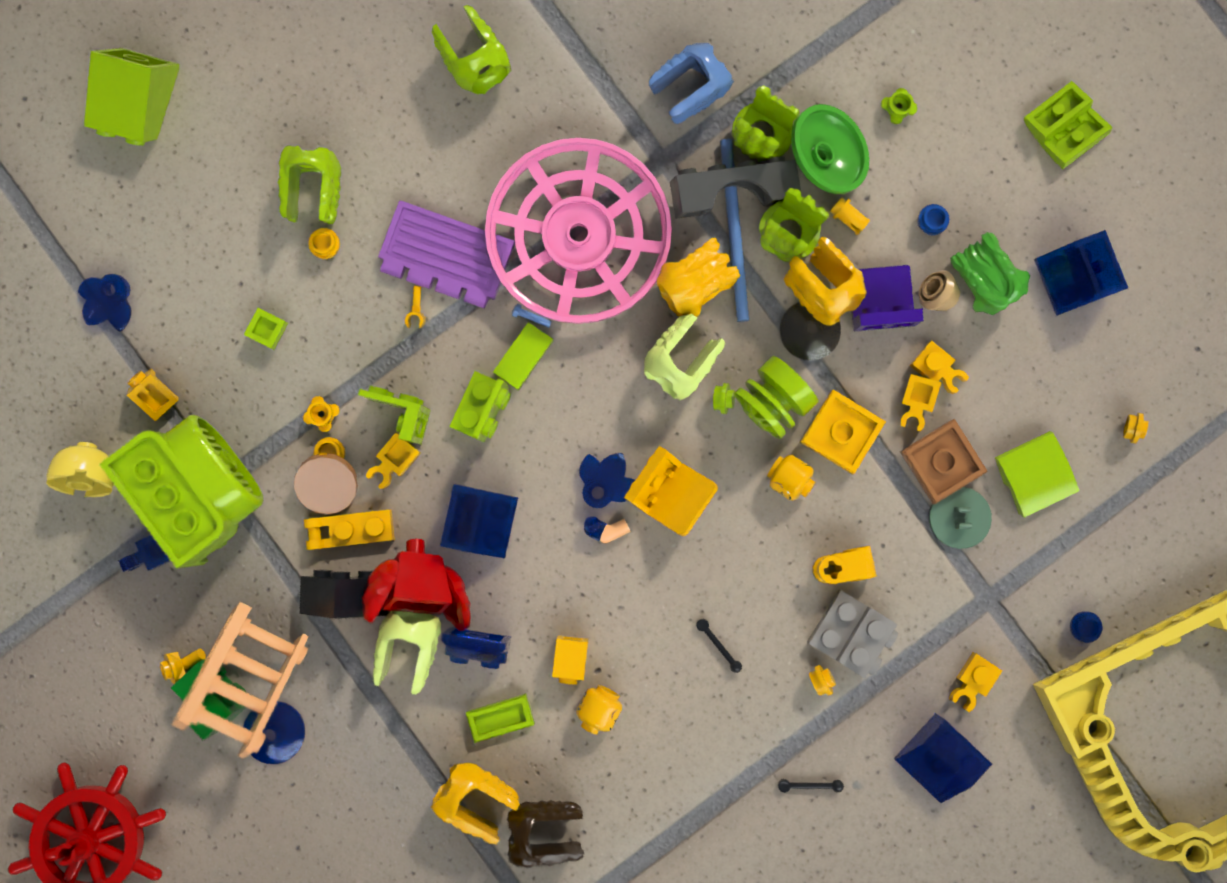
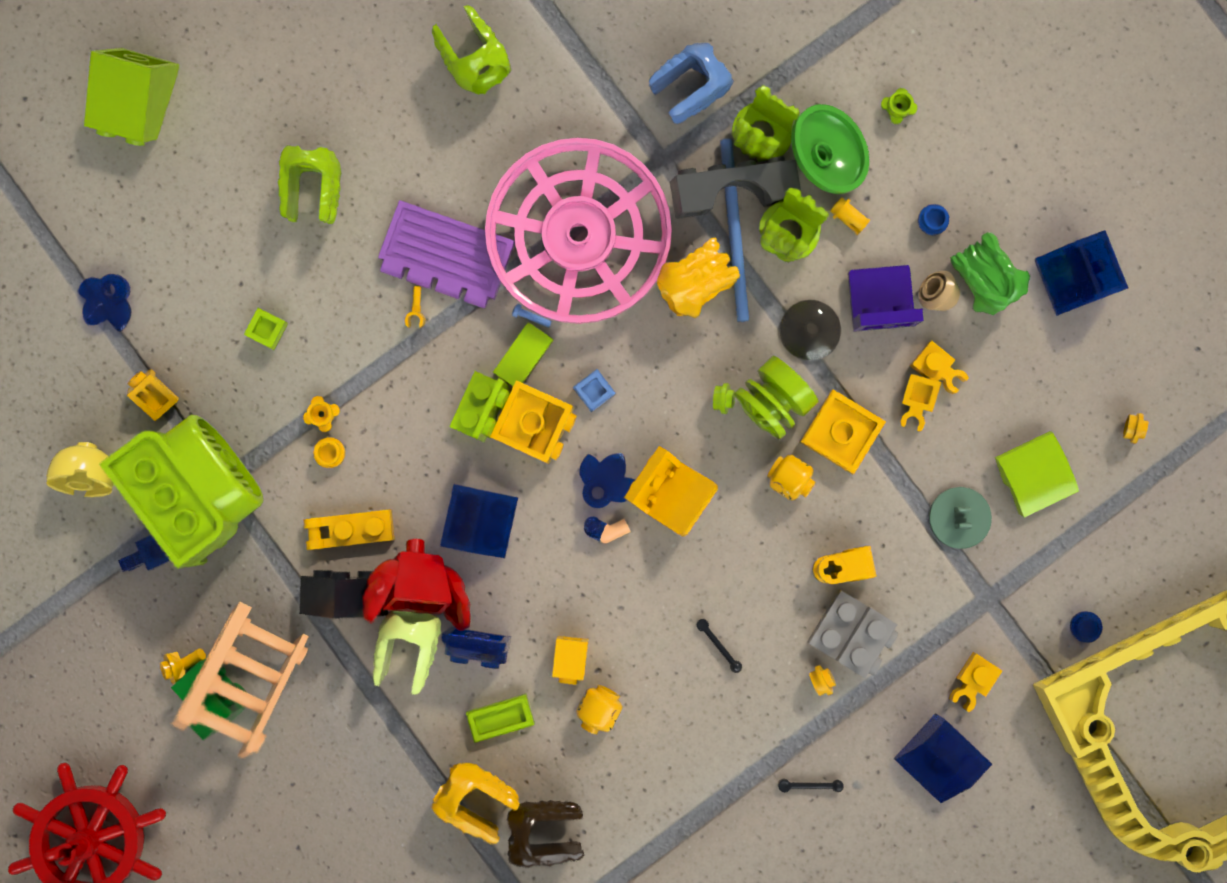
clear blue dish [243,701,305,764] -> none
tile [294,454,358,514] -> none
yellow plate [308,228,340,259] -> none
lime bracket [358,385,431,445] -> none
yellow plate [366,432,421,489] -> none
yellowish green piece [644,314,725,401] -> none
yellow piece [784,237,867,326] -> none
medium nougat plate [900,419,988,504] -> none
lime slope [1024,81,1113,169] -> none
none -> yellow plate [490,380,577,464]
none -> medium blue tile [573,369,616,412]

